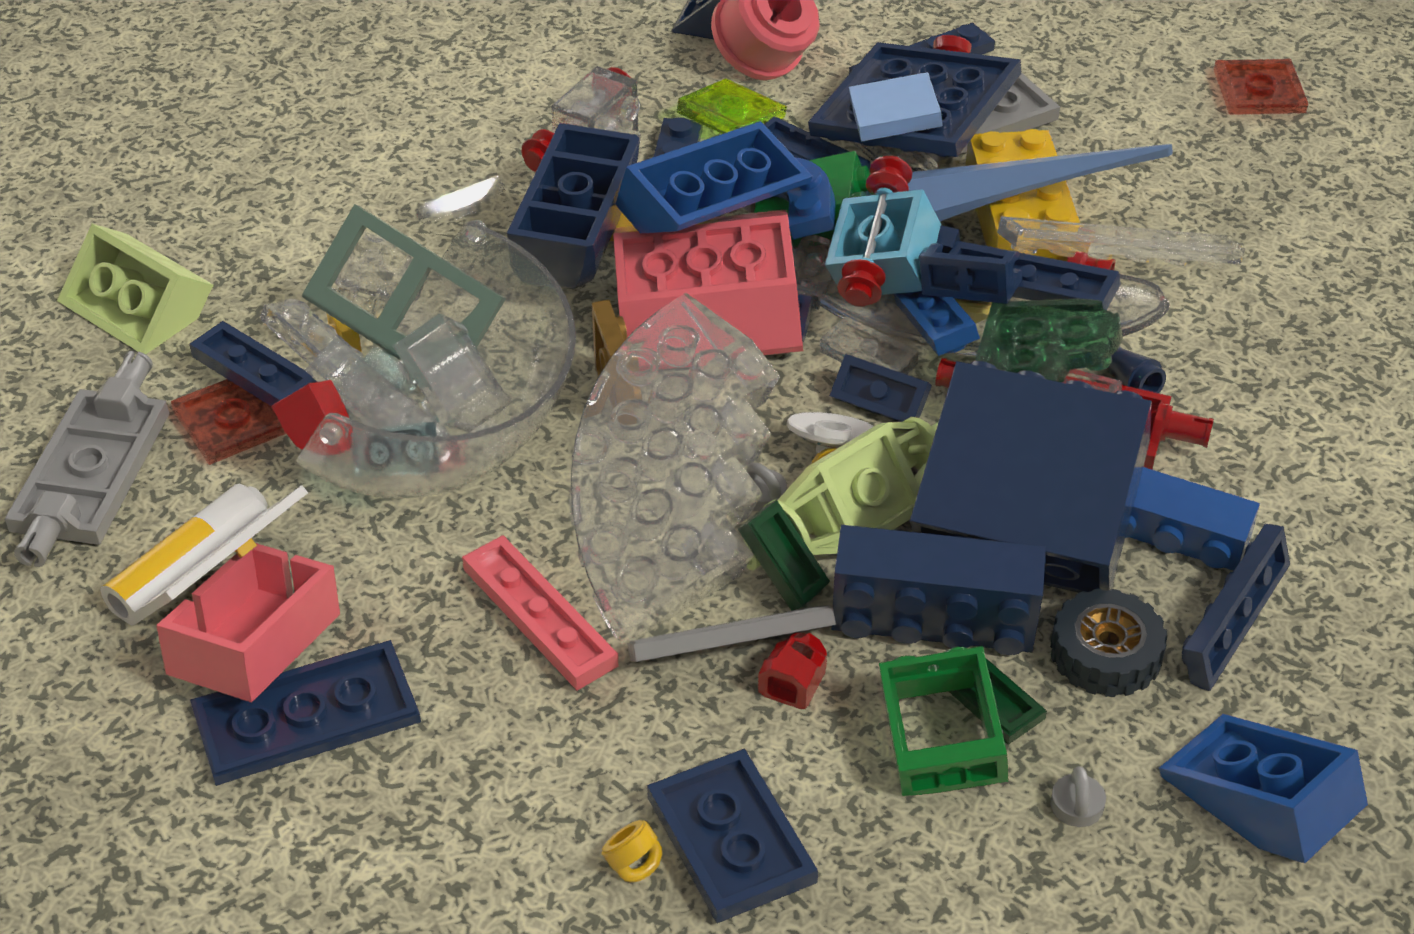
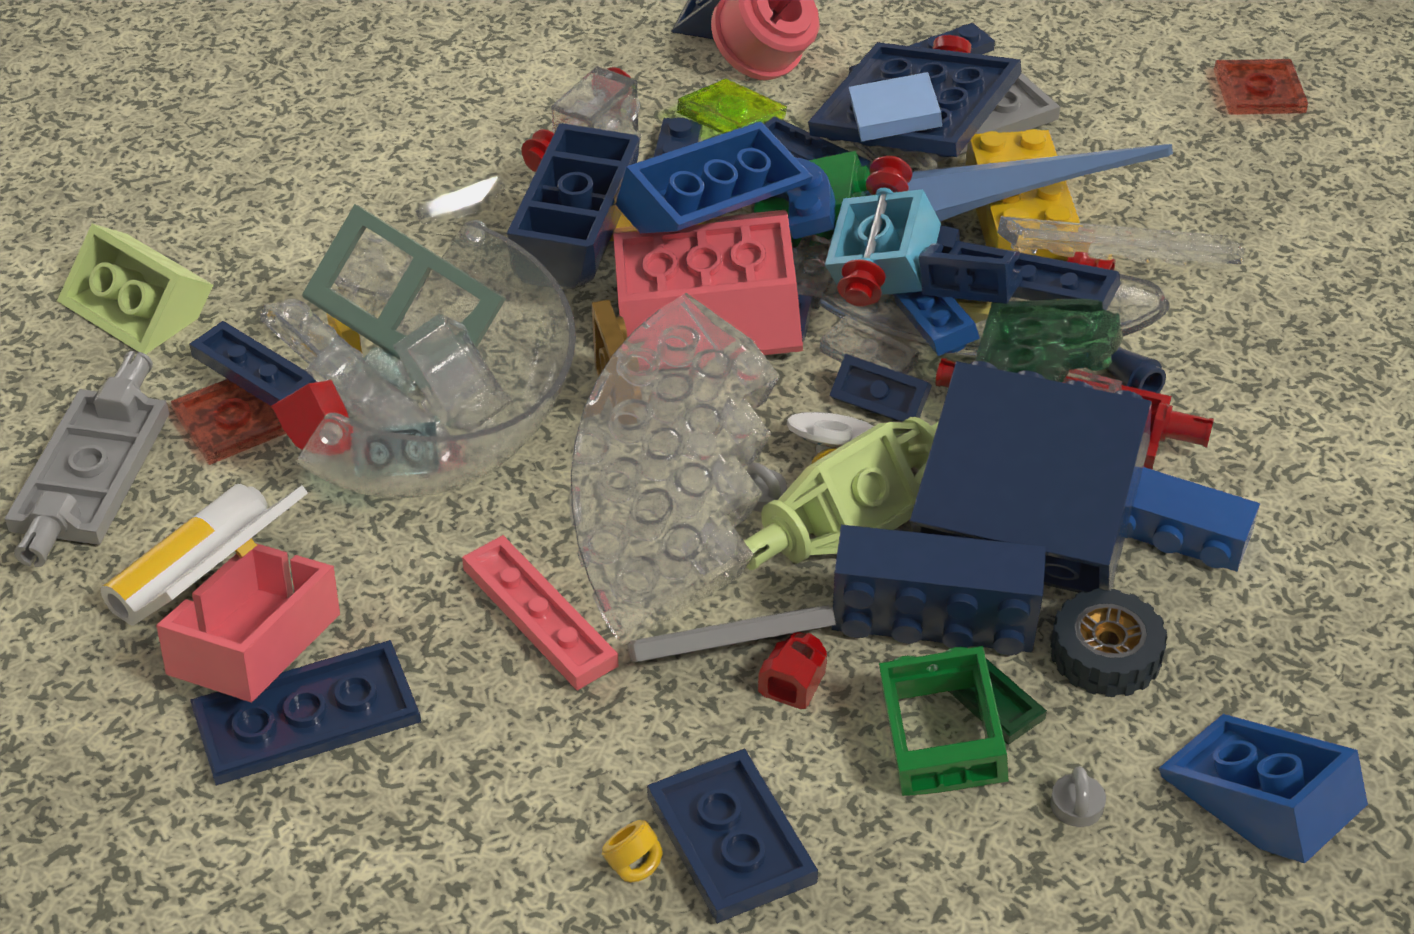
dark green tile [738,500,830,611] -> none
dark blue plate [1182,523,1290,691] -> none

